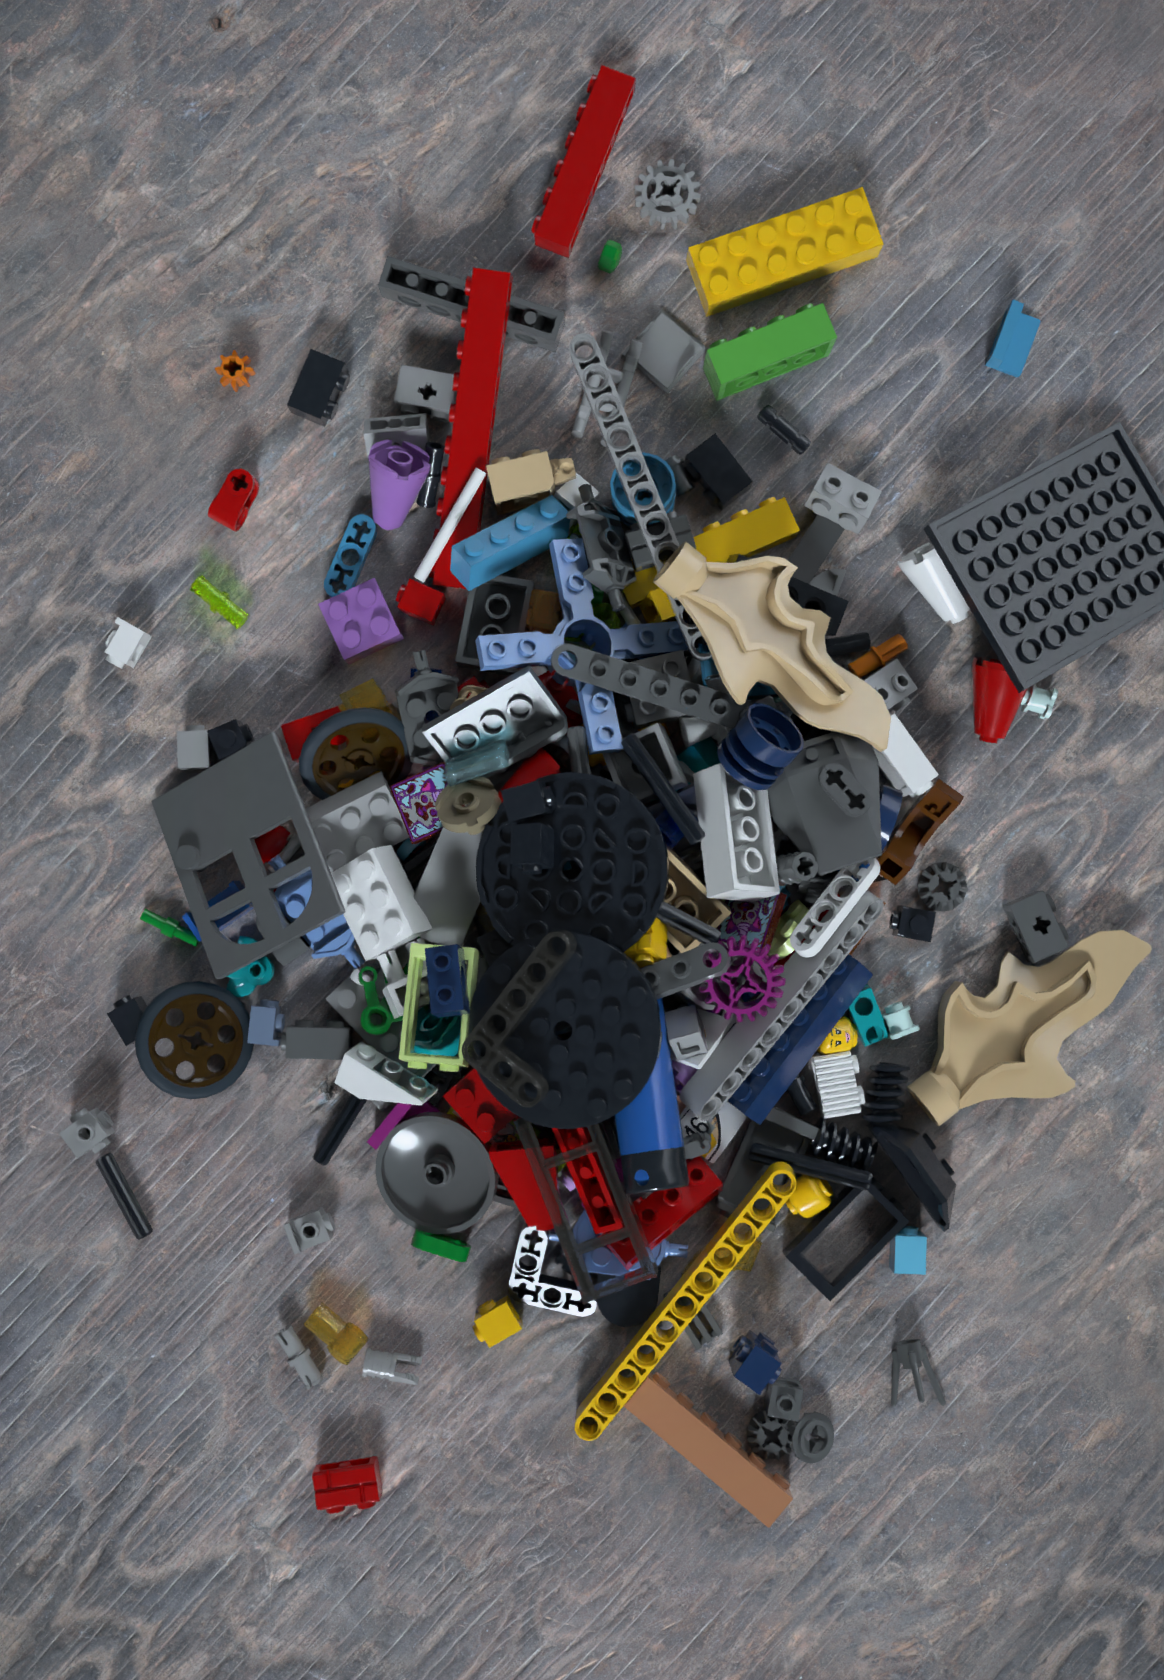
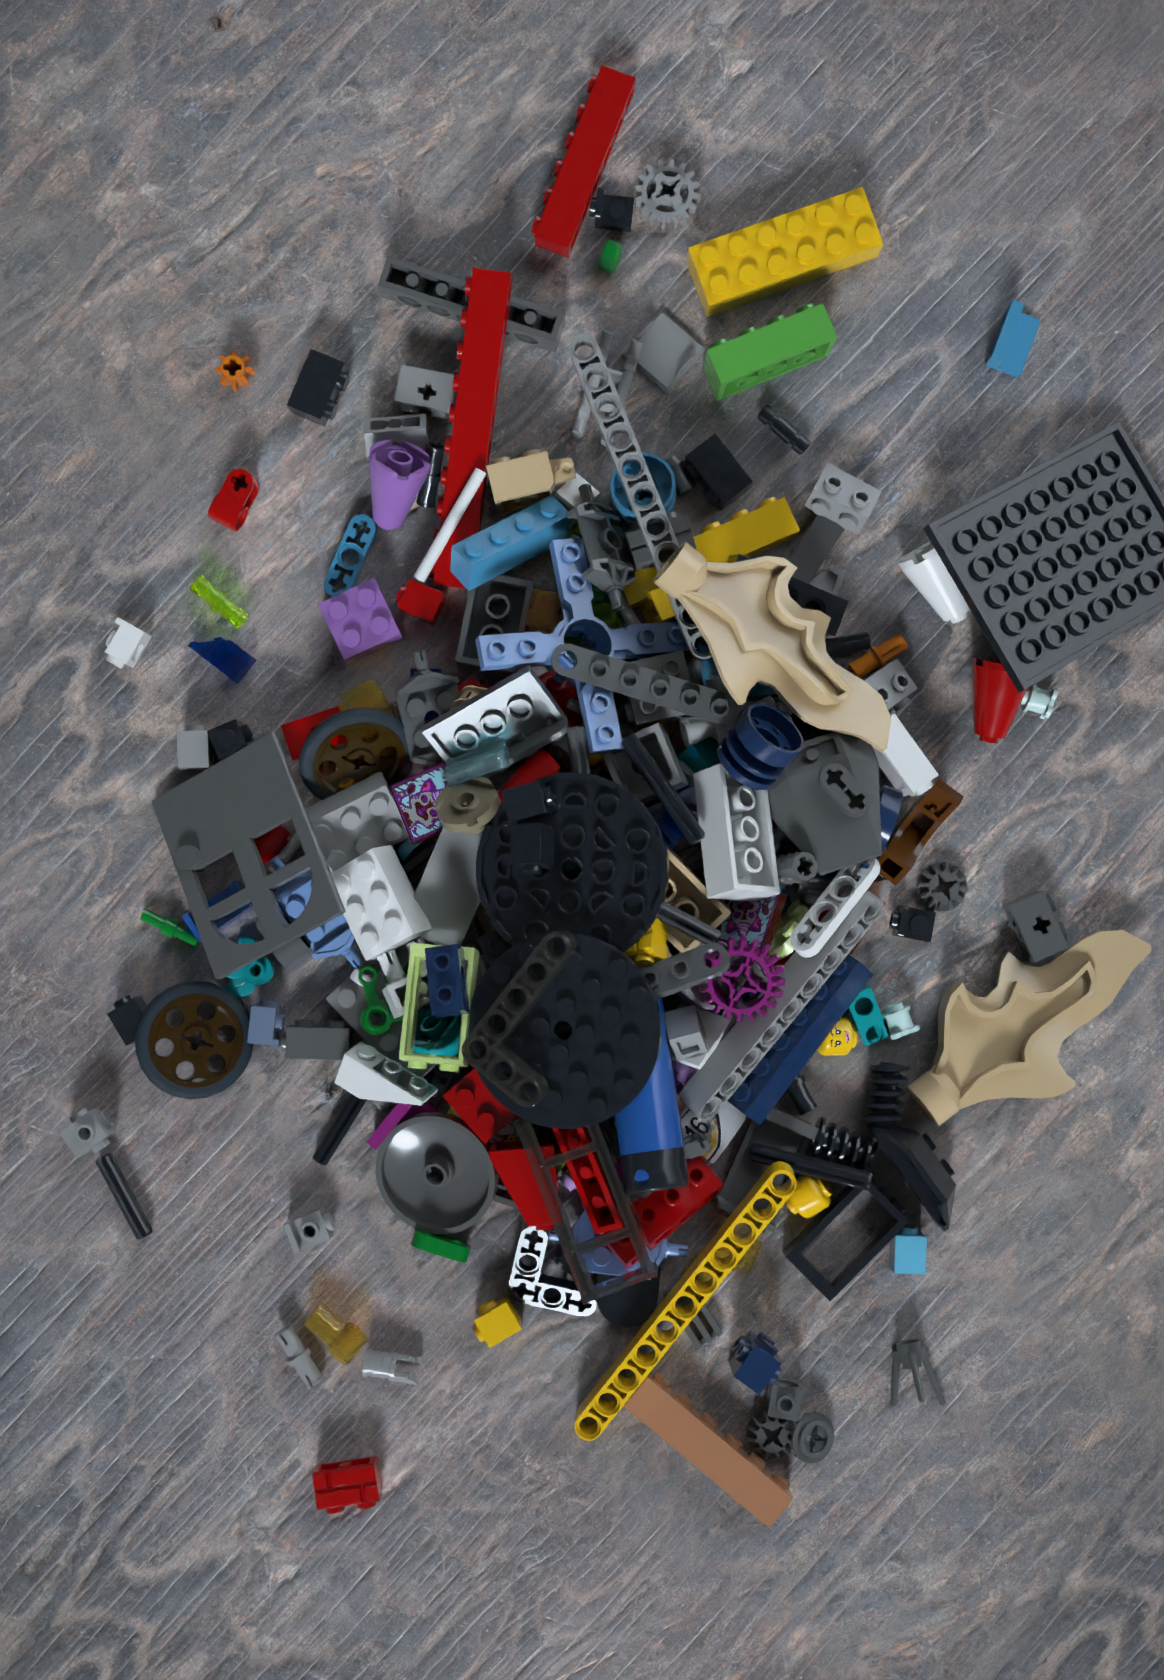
white brick [811,1051,865,1119] -> none
none -> clear blue slope [188,637,257,684]
none -> black bracket [589,188,634,232]

